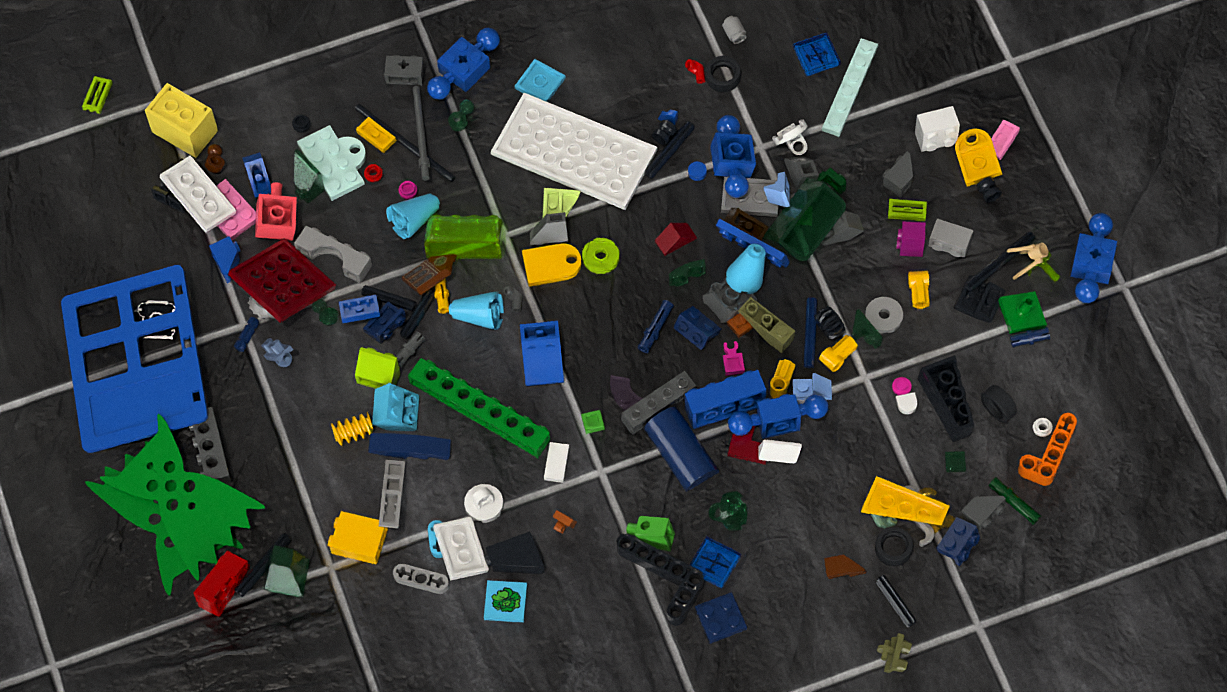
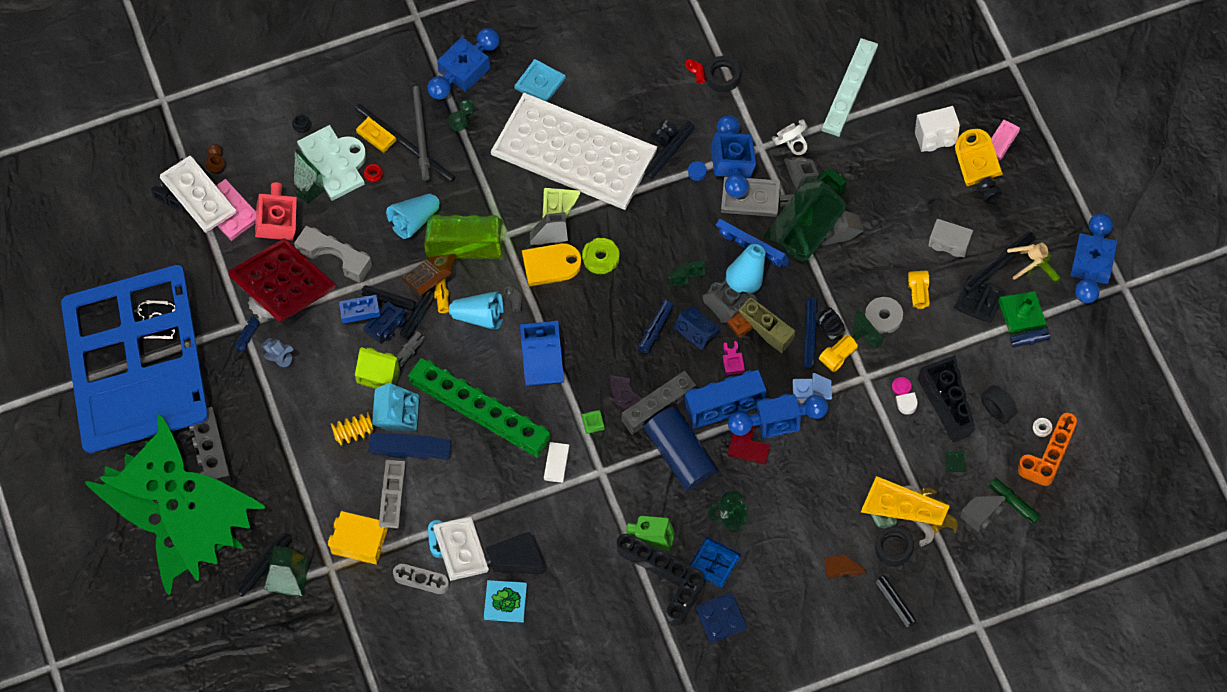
lime tile [82,76,113,114] -> none
light yellow container [145,83,218,158] -> none
red wedge [193,551,250,617] -> none
blue slope [209,236,240,284] -> none
blue slope [242,152,271,198] -> none
clear green plate [312,298,339,325] -> none
dark grey brick [384,55,424,85] -> none
dark pink plate [399,181,417,199] -> none
white tile [464,484,504,523] -> none
dark orange tile [553,510,577,534] -> none
dark red slope [655,223,697,256] -> none
blue tile [658,110,678,125] -> none
light grey brick [722,16,746,44] -> none
dark brown slope [724,208,769,241] -> none
white slope [758,439,802,464] -> none
light blue slope [763,172,790,207] -> none
yellow piece [770,359,795,399] -> none
clear blue tile [793,32,841,76] -> none
olive hips [877,633,912,673] -> none
dark grey slope [883,151,913,198] -> none
lime tile [888,199,927,221] -> none
magenta brick [896,222,925,257] -> none
dark blue bracket [936,517,980,566] -> none

